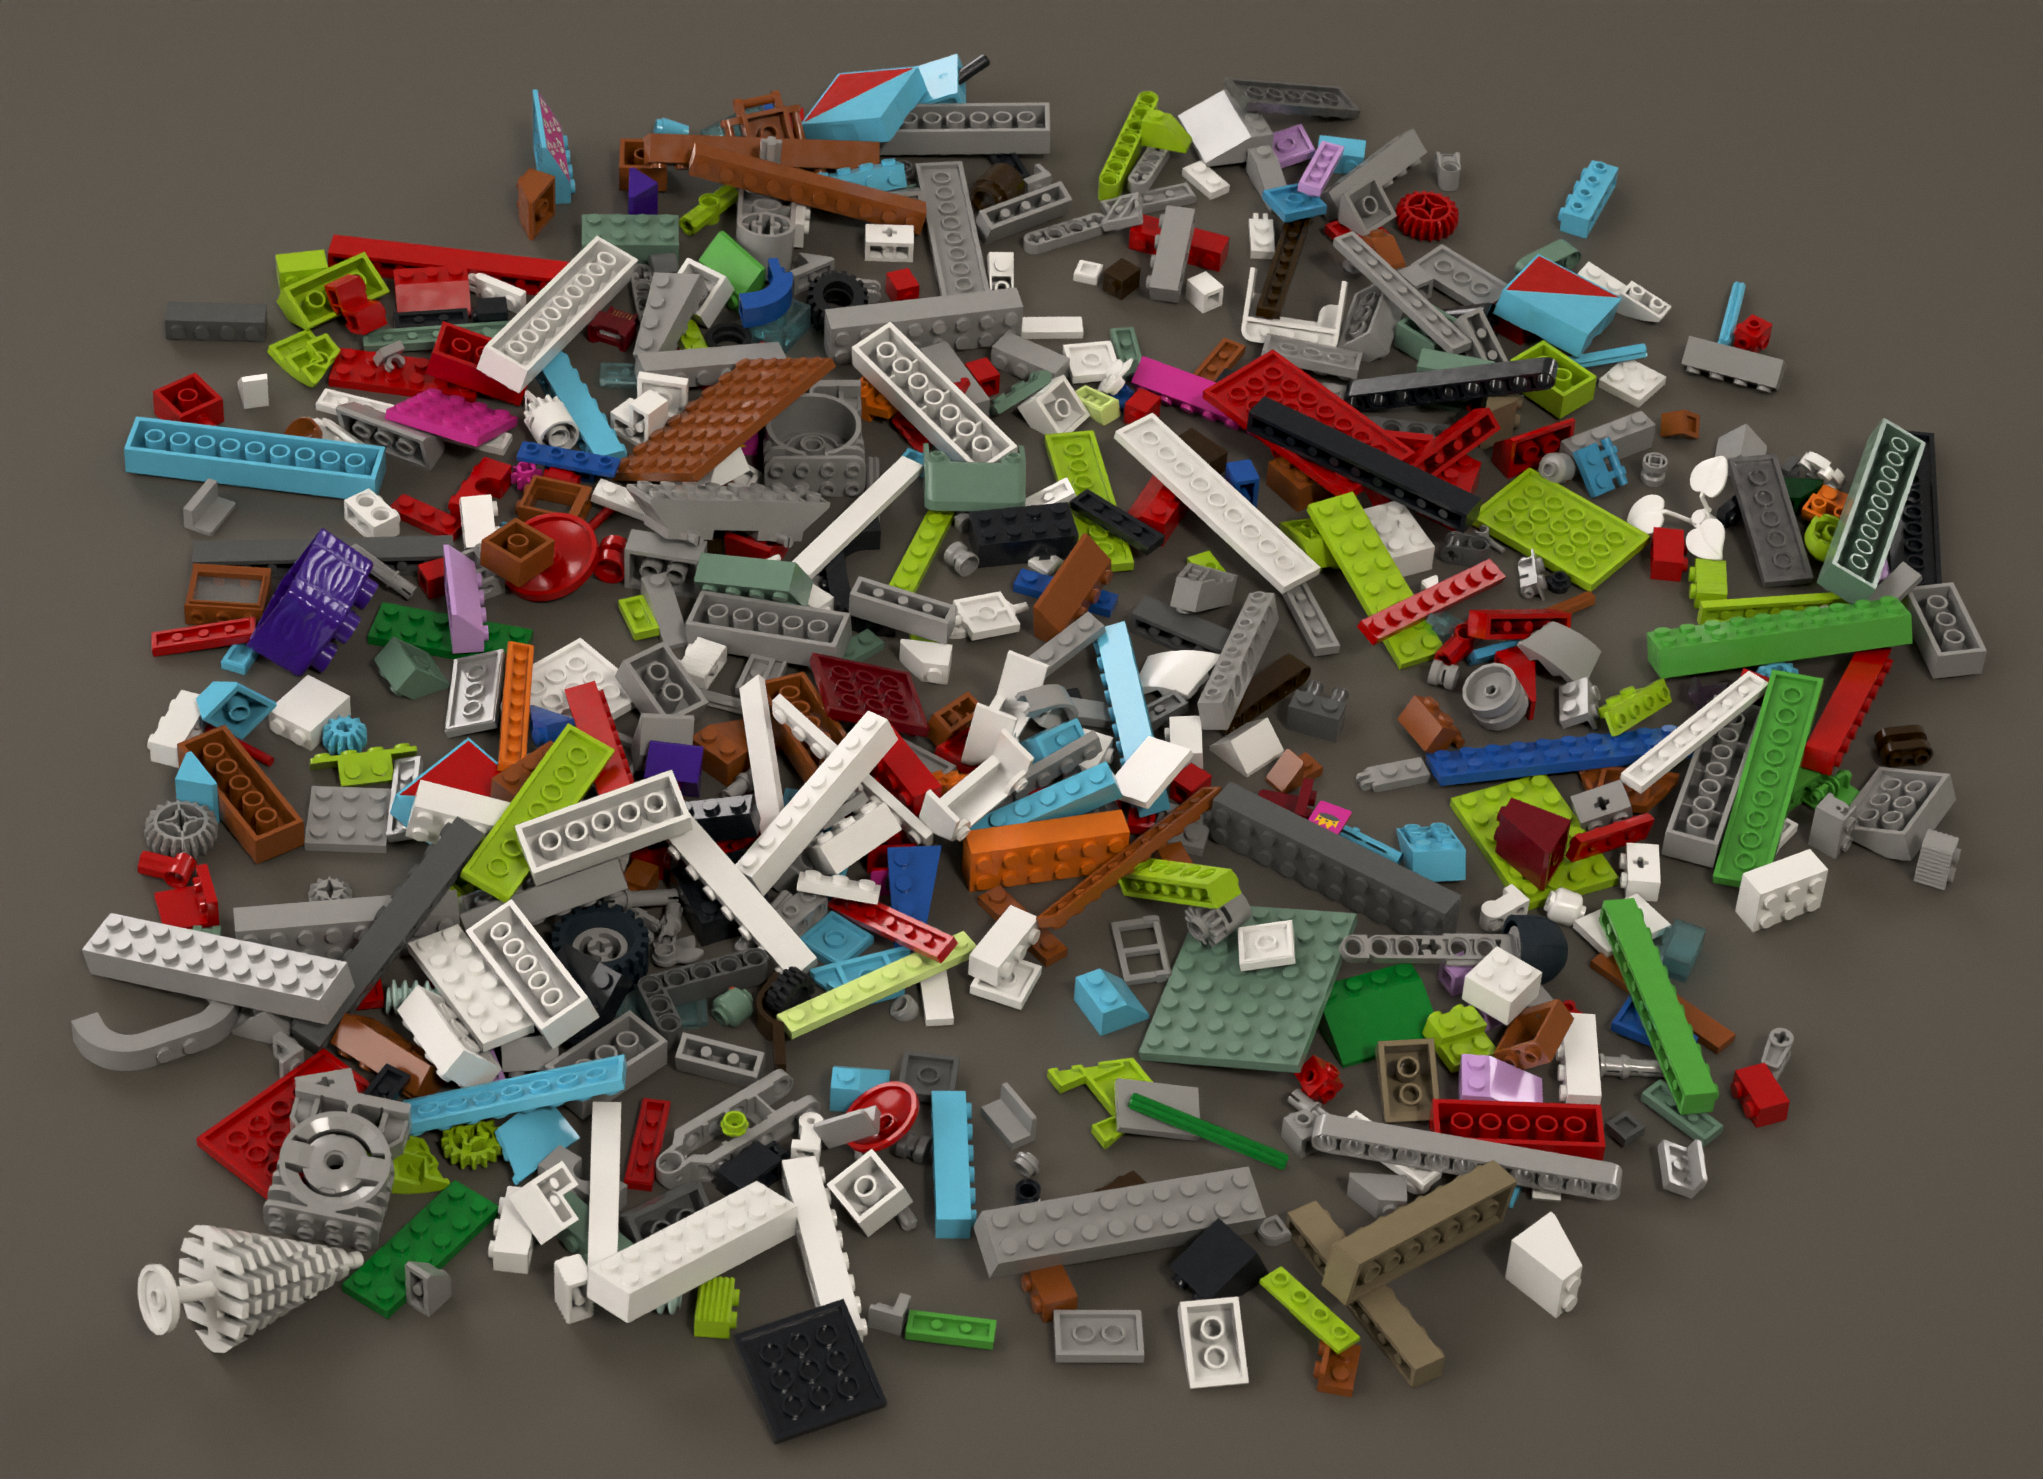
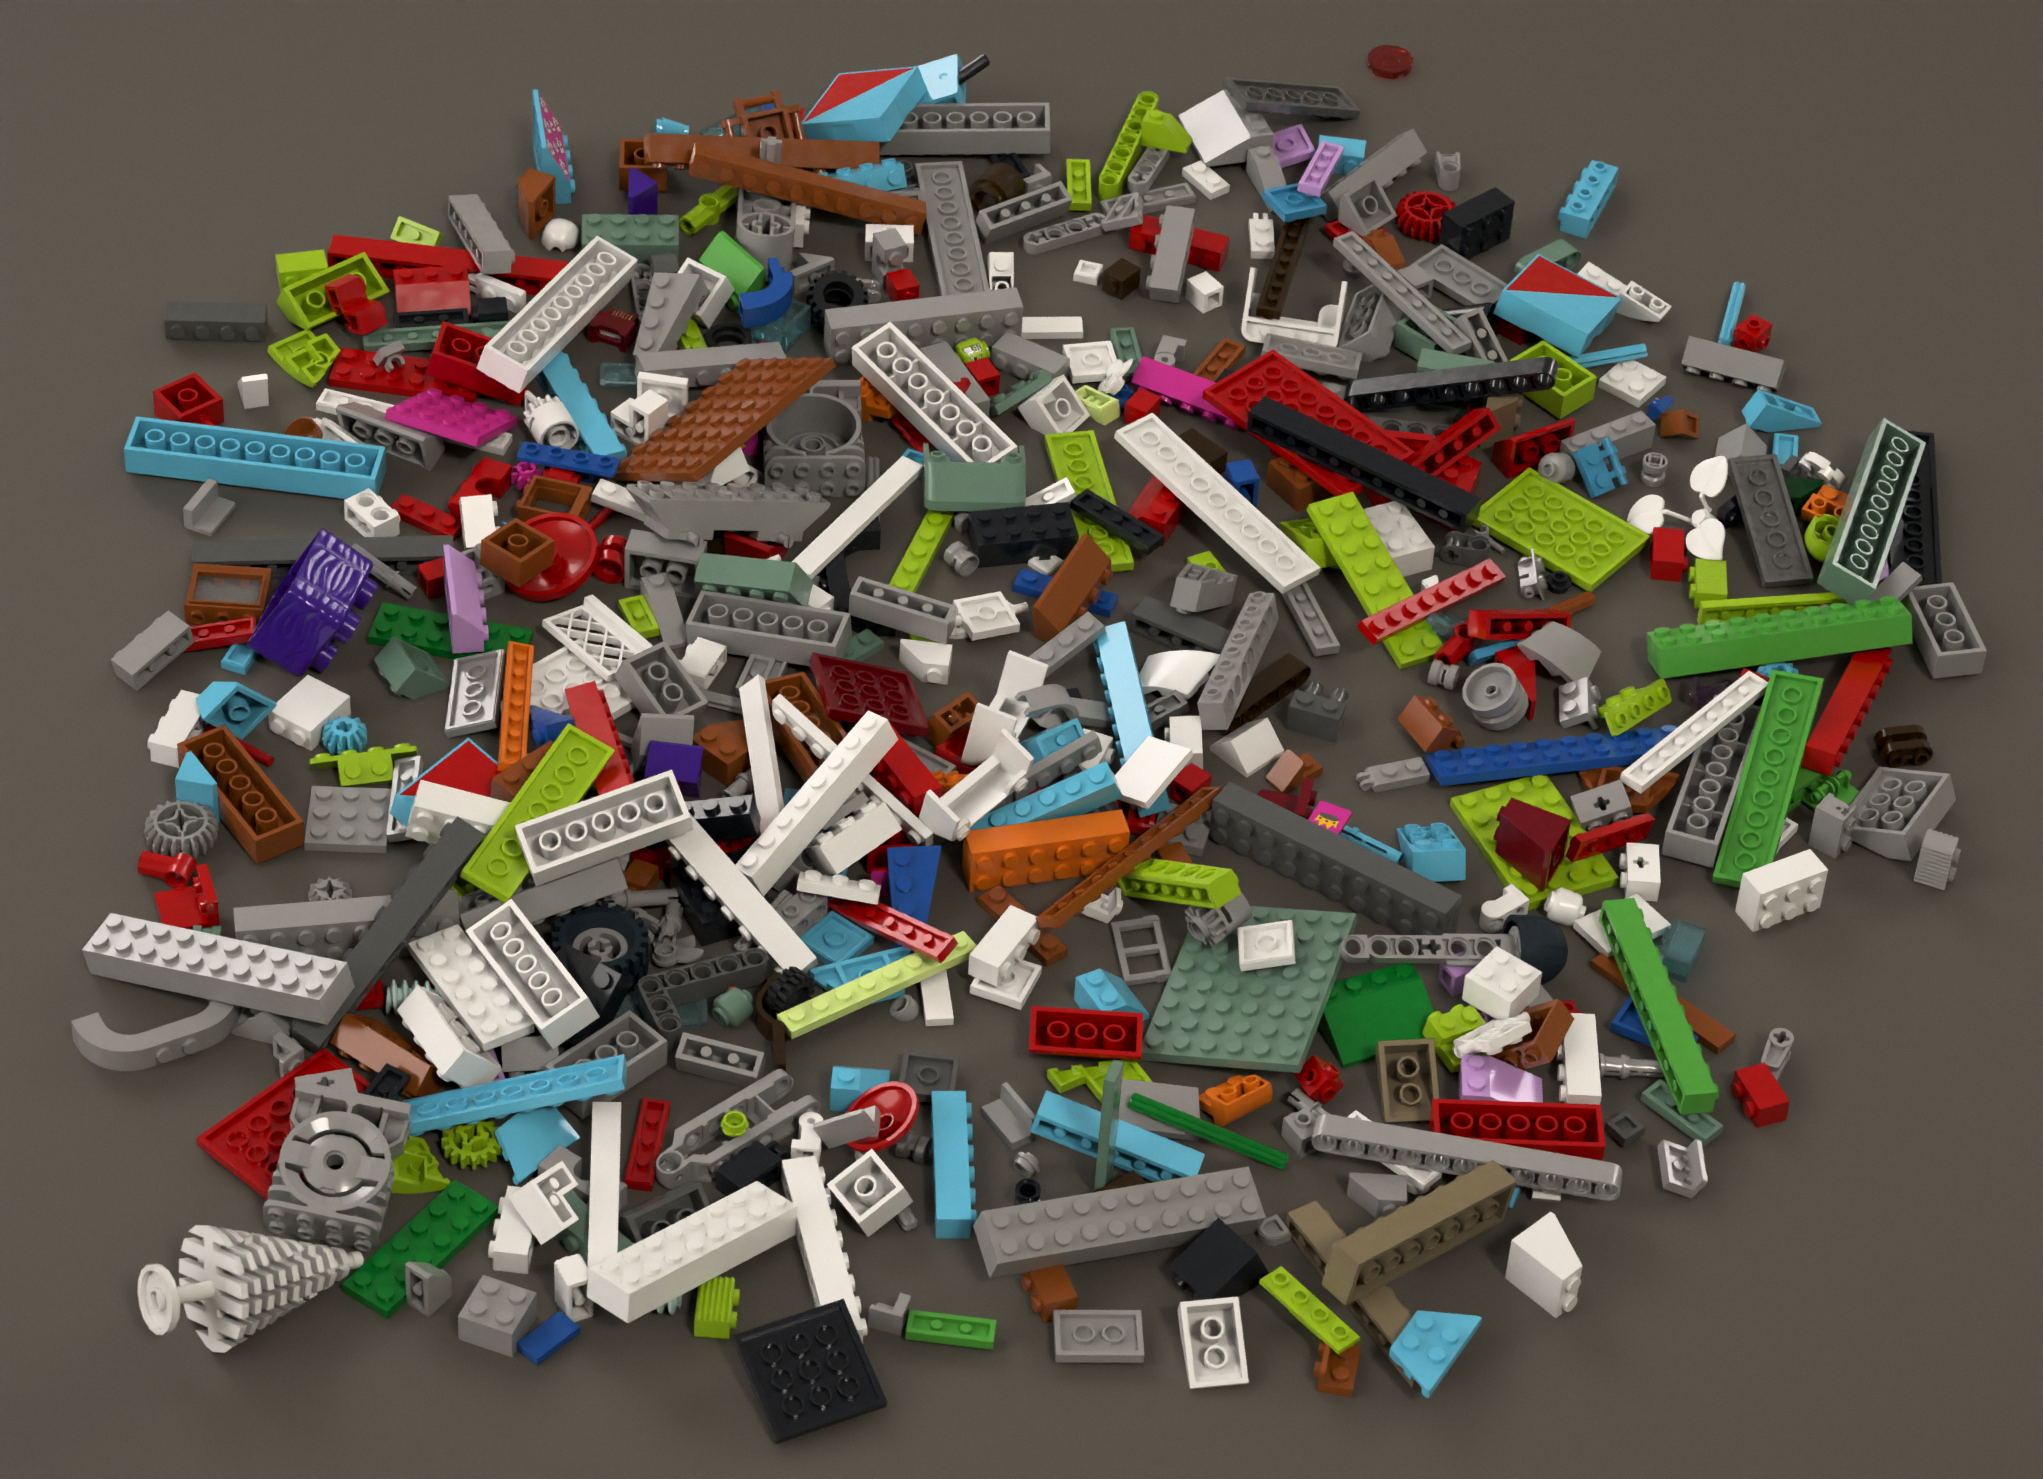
none -> light grey brick [111,610,194,691]
none -> lime plate [390,216,443,246]
none -> light grey brick [448,194,515,274]
none -> light grey brick [458,1275,537,1357]
none -> blue tile [517,1311,580,1366]
none -> white hair [541,218,580,252]
none -> white fence [542,594,653,682]
none -> light grey brick [871,228,907,288]
none -> lime head [955,337,990,365]
none -> red slope [1029,1006,1143,1060]
none -> medium azure brick [1030,1090,1205,1182]
none -> lime plate [1066,159,1092,211]
none -> white bracket [1082,887,1123,924]
none -> sand green tile [1094,1060,1124,1190]
none -> light grey leg [1154,335,1187,367]
none -> orange brick [1199,1074,1273,1127]
none -> clear red tile [1367,45,1413,79]
none -> medium azure wing [1389,1310,1482,1399]
none -> black brick [1439,187,1515,260]
none -> white plate [1453,1012,1532,1058]
none -> blue plate [1645,394,1674,421]
none -> medium azure slope [1741,389,1822,433]
none -> medium azure tile [1772,433,1799,467]

